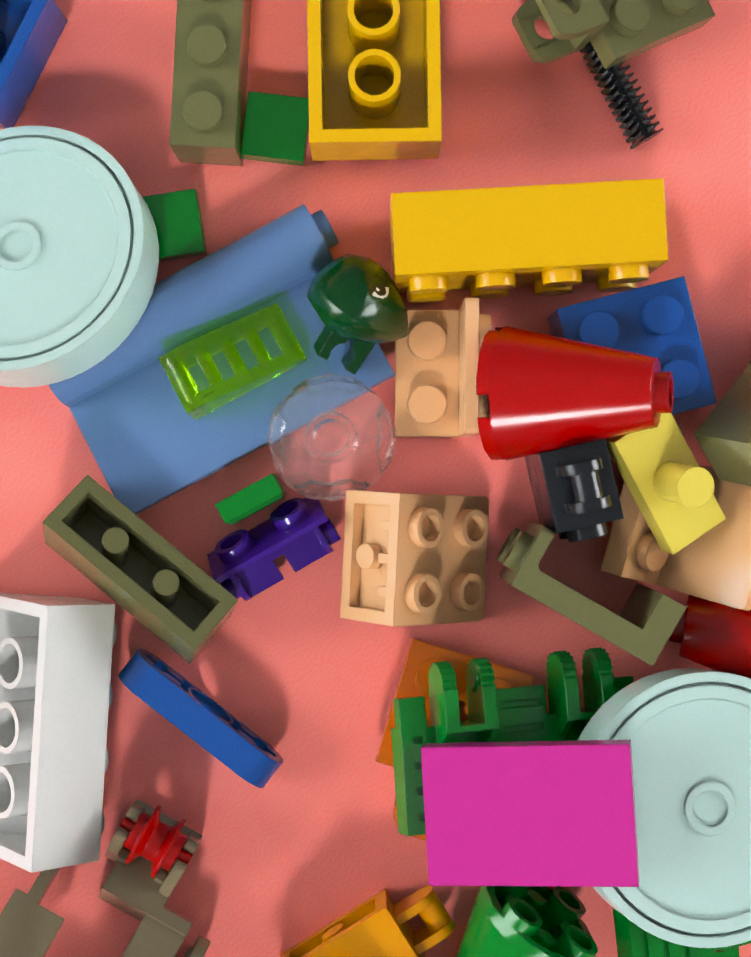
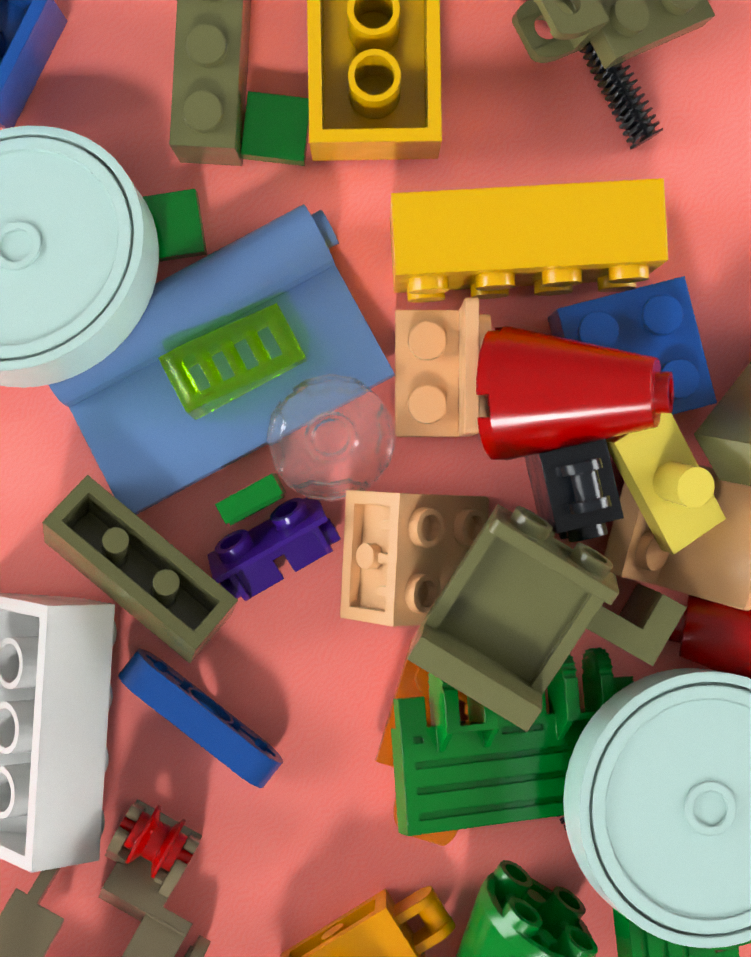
dark green piece [307,254,409,375] -> none
dark pink tile [421,740,640,887] -> none
none -> olive panel [407,504,619,732]

